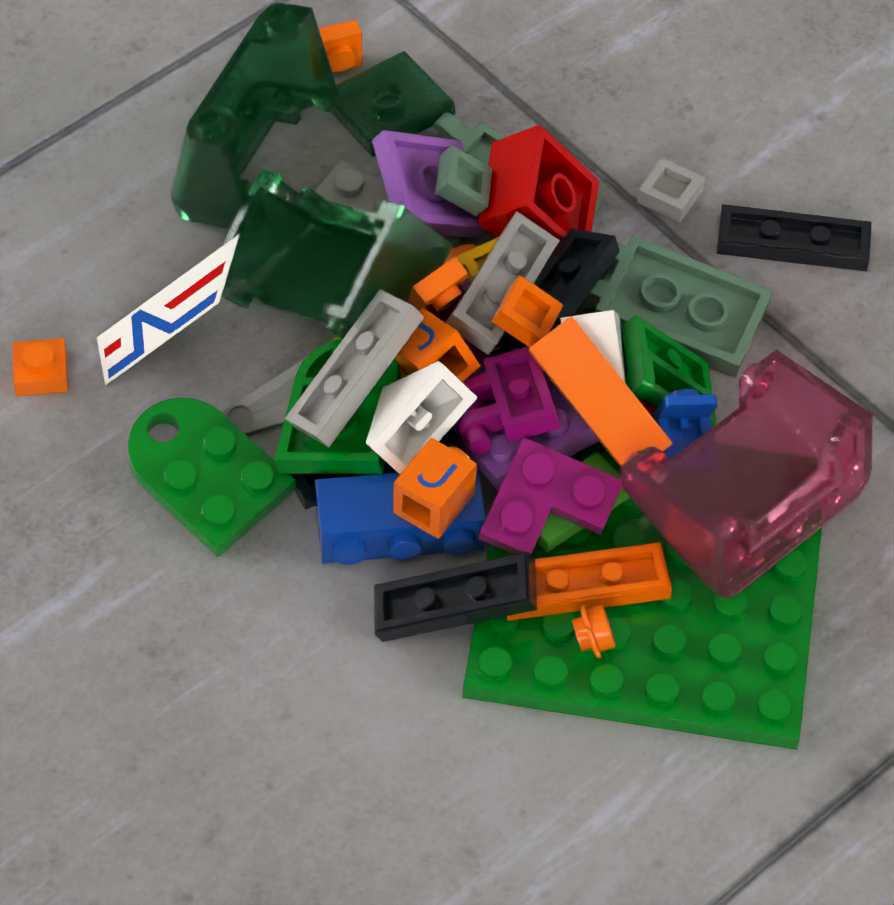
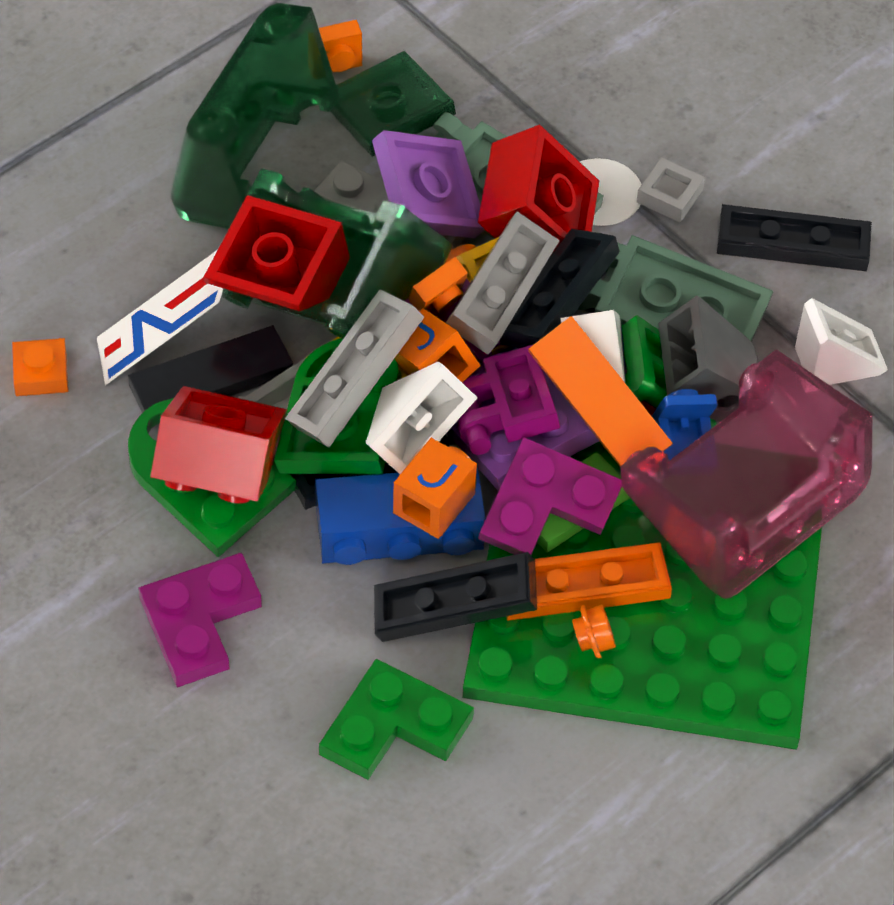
sand green plate [435,145,493,216] -> none
orange plate [492,275,563,348] -> none
none -> black tile [128,325,293,413]
none -> magenta plate [138,552,262,687]
none -> slope [150,386,287,504]
none -> red slope [203,195,350,312]
none -> green plate [319,659,474,780]
none -> white sticker [580,158,642,226]
none -> dark grey torso [658,296,772,423]
none -> white slope [795,298,888,388]

